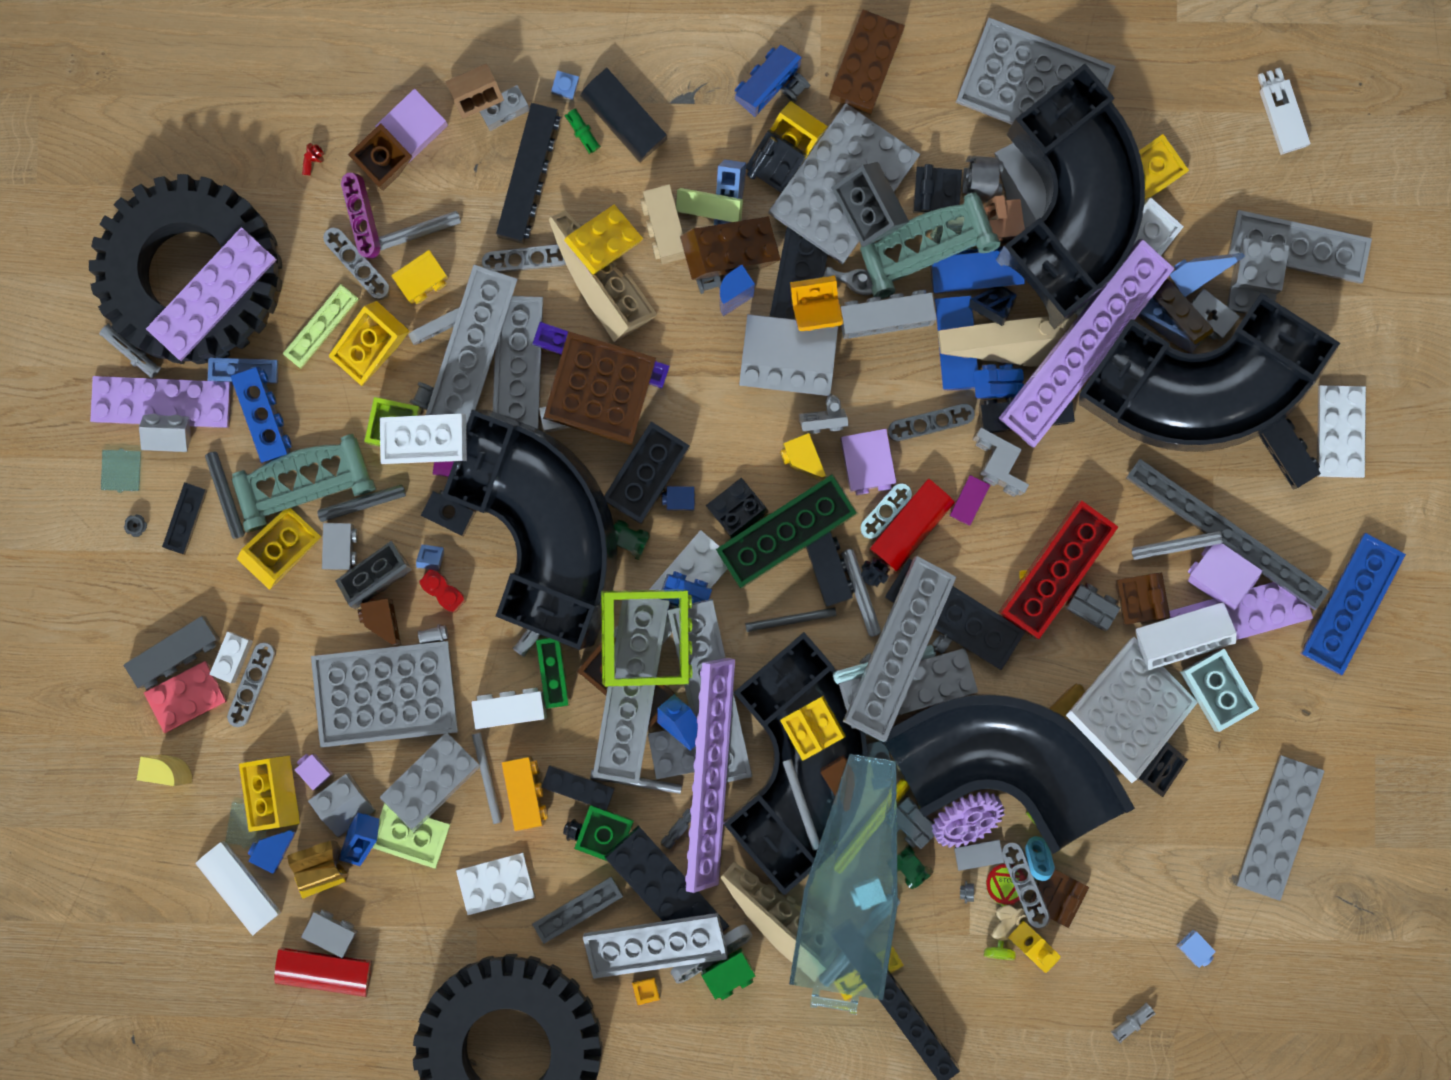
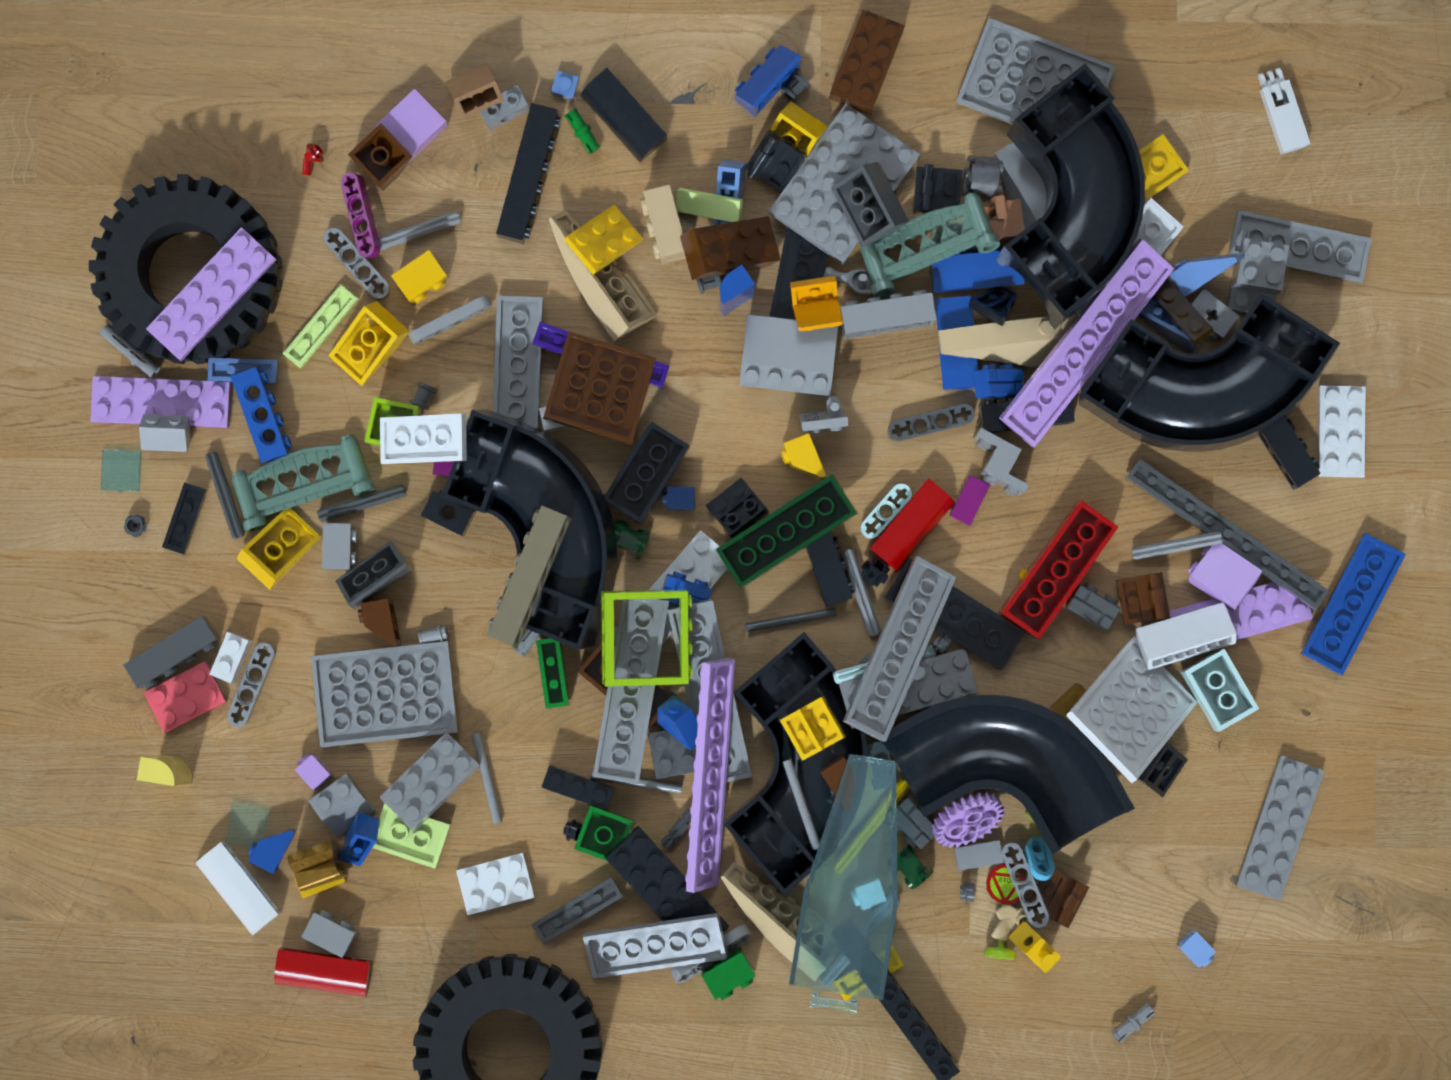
yellow slope [239,755,300,832] -> none
medium blue plate [416,544,444,571] -> none
red brick [419,569,466,613] -> none
light grey plate [426,265,517,425] -> none
white brick [472,688,547,729] -> none
light grey beam [482,244,566,273] -> none
light orange brick [502,756,548,831] -> none
light orange tile [632,977,660,1005] -> none
lavender brick [840,429,896,495] -> none
none -> dark tan brick [487,505,571,648]

